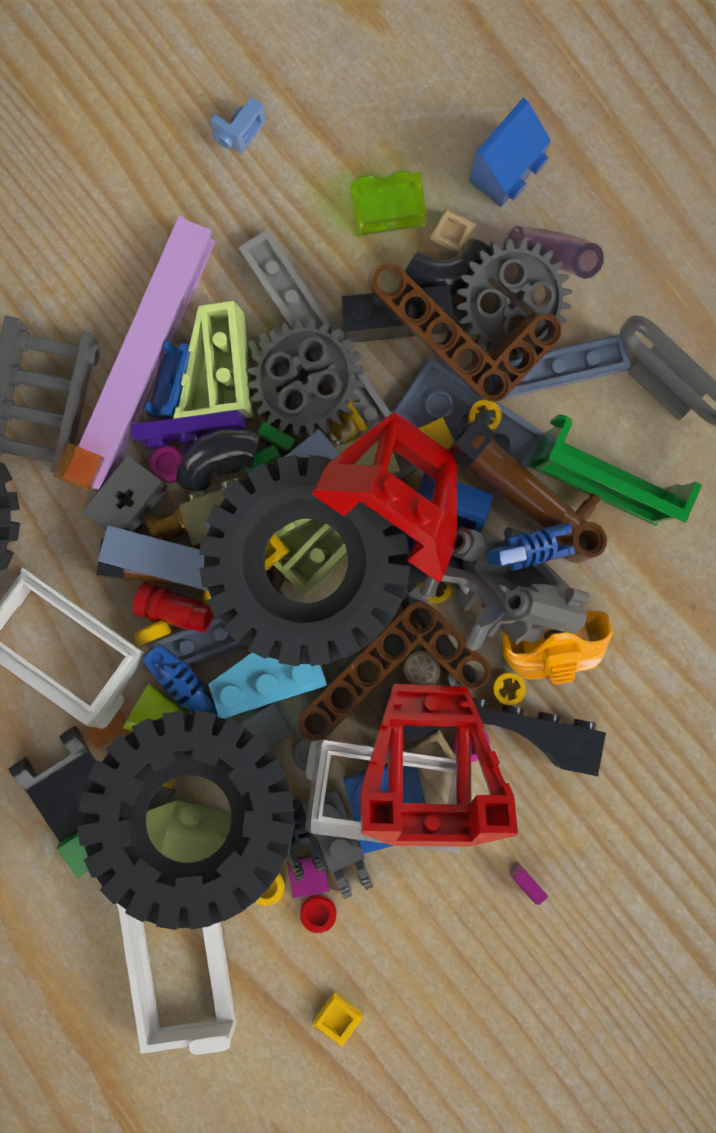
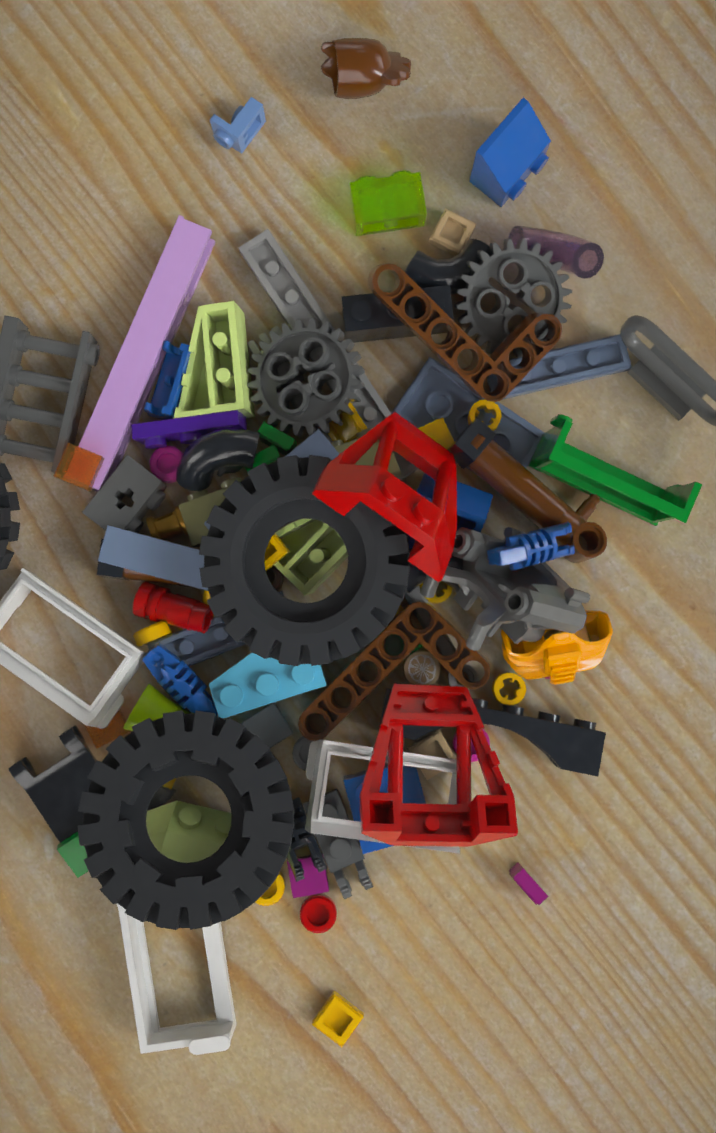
none -> reddish brown piece [321,38,411,99]

